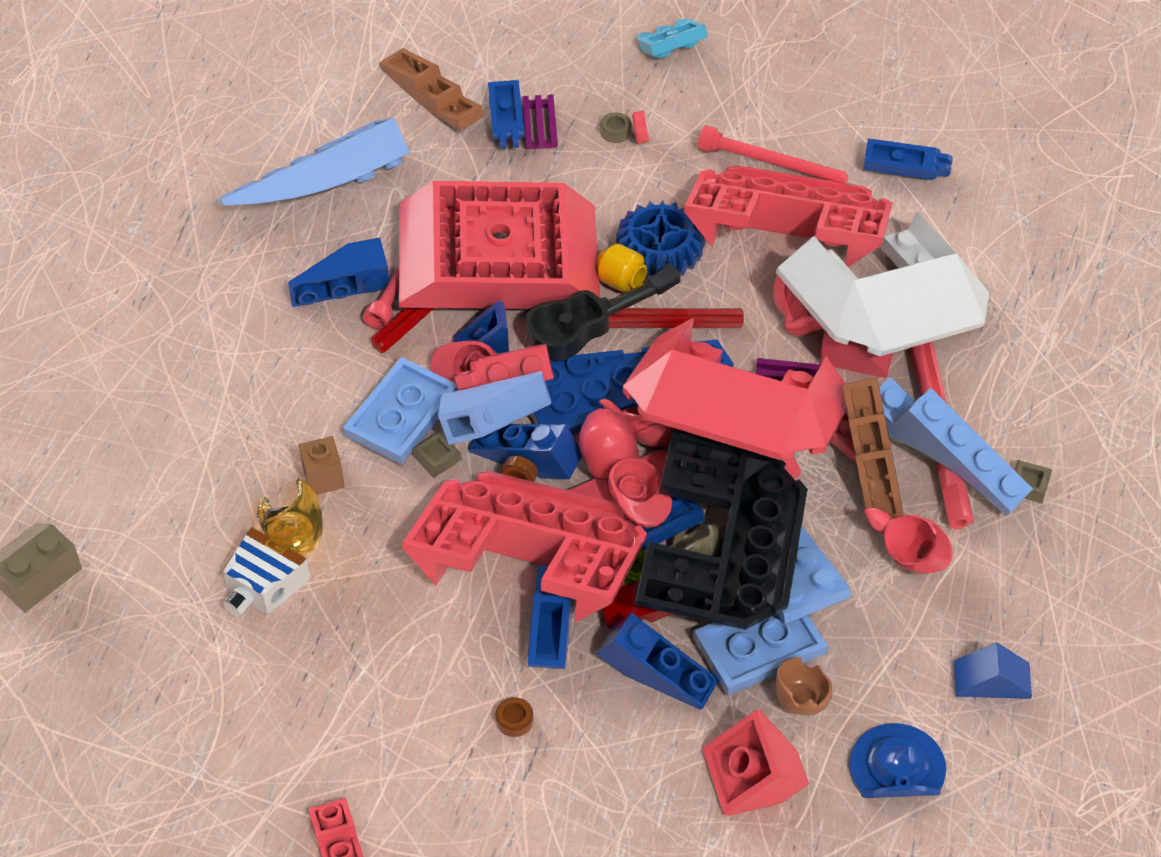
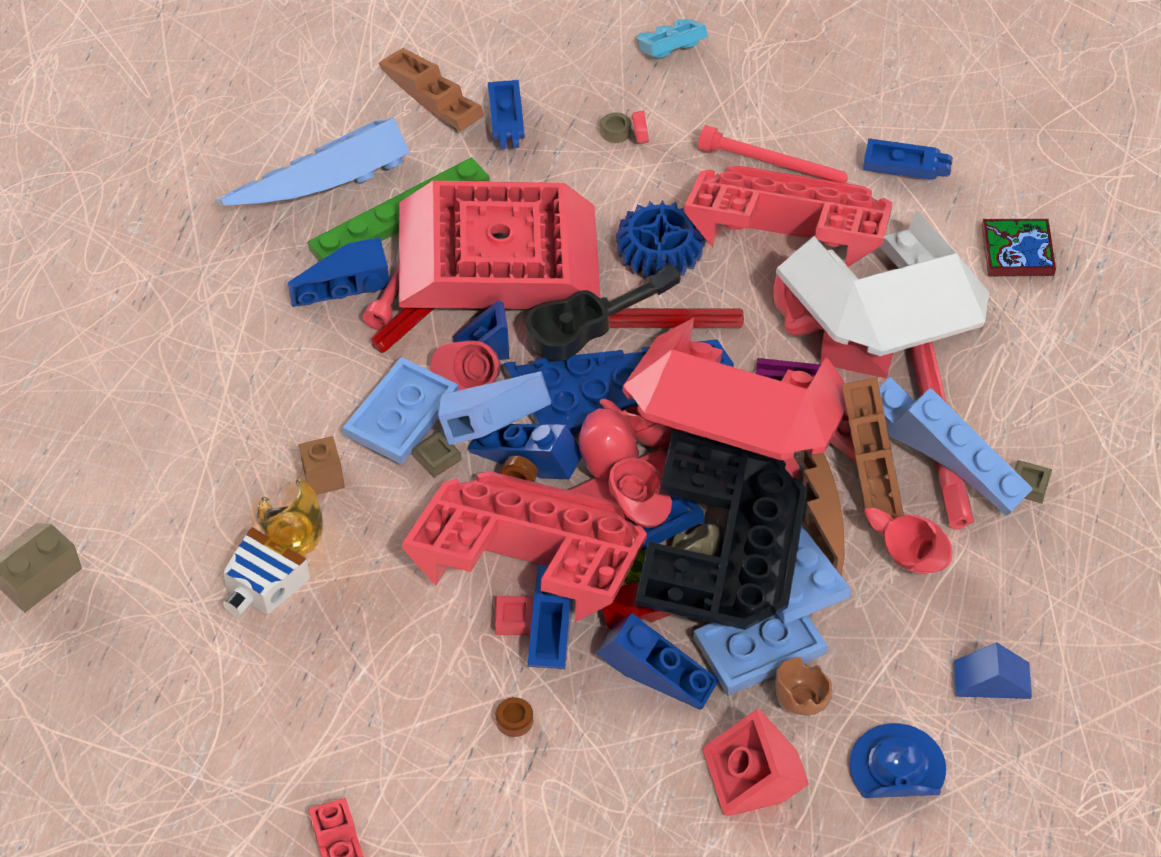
coral hinge [455,344,554,390] -> none
magenta tile [522,94,558,149] -> none
yellow head [596,244,647,293] -> none
none -> bright green plate [308,157,490,262]
none -> coral tile [495,596,534,636]
none -> nougat slope [800,450,845,576]
none -> tile [982,219,1056,276]

